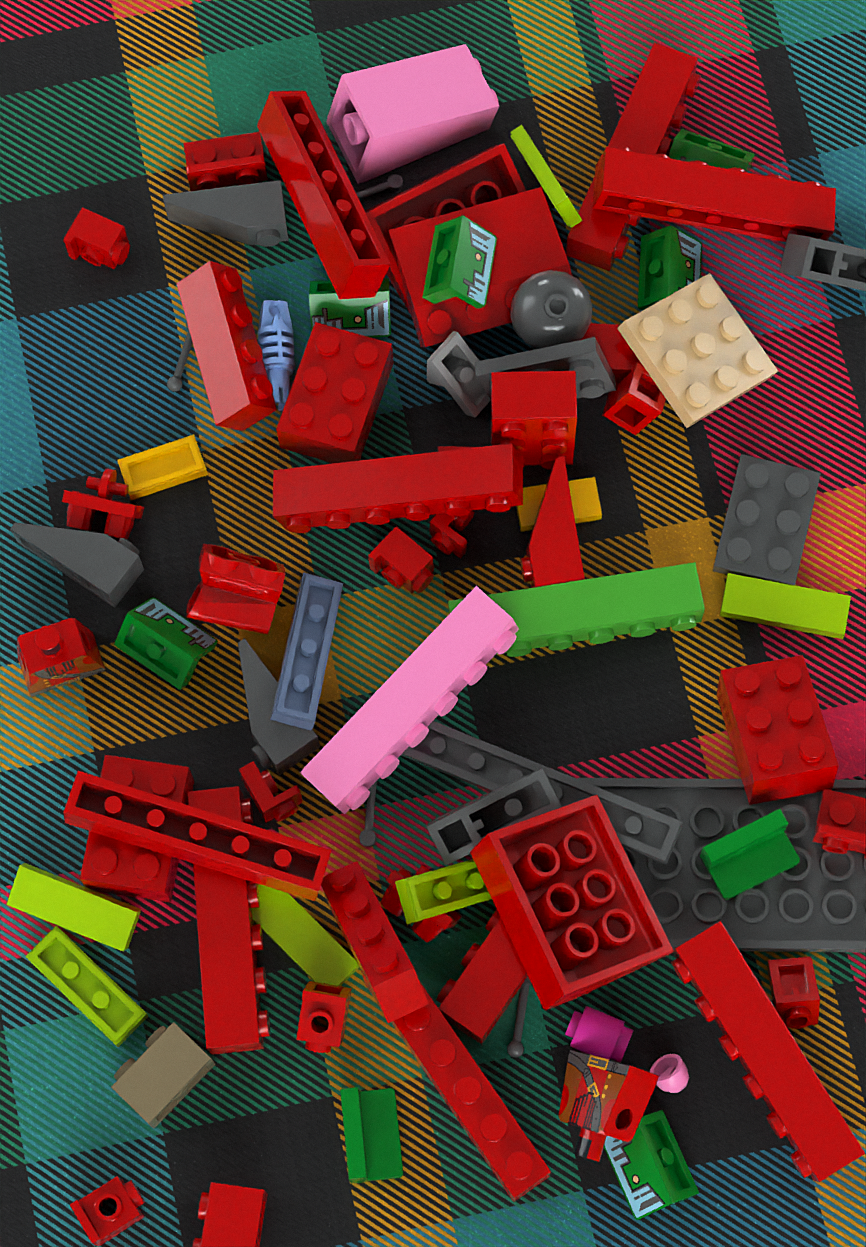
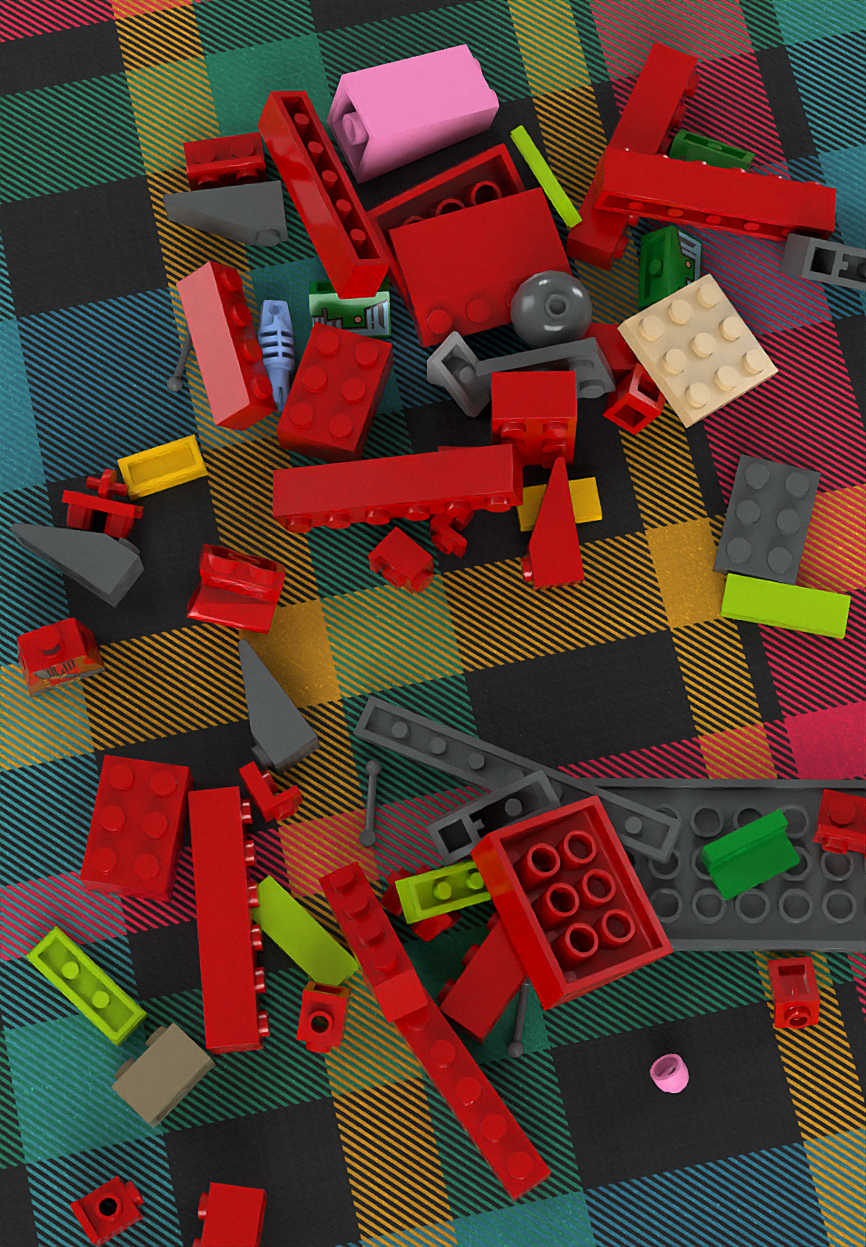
lime tile [6,863,141,952] -> none
red brick [63,207,130,269] -> none
red brick [63,771,332,901] -> none
green panel [114,597,218,690] -> none
sand blue tile [270,572,343,731] -> none
bright pink brick [300,586,519,814] -> none
green panel [340,1087,403,1183] -> none
dark grey hinge [356,174,403,200] -> none
green panel [422,215,497,309] -> none
bright green brick [448,562,705,657] -> none
torso [558,1049,659,1162] -> none
dark pink brick [565,1006,633,1063] -> none
green panel [604,1110,699,1220] -> none
red brick [671,921,865,1182] -> none
red brick [716,655,839,805] -> none

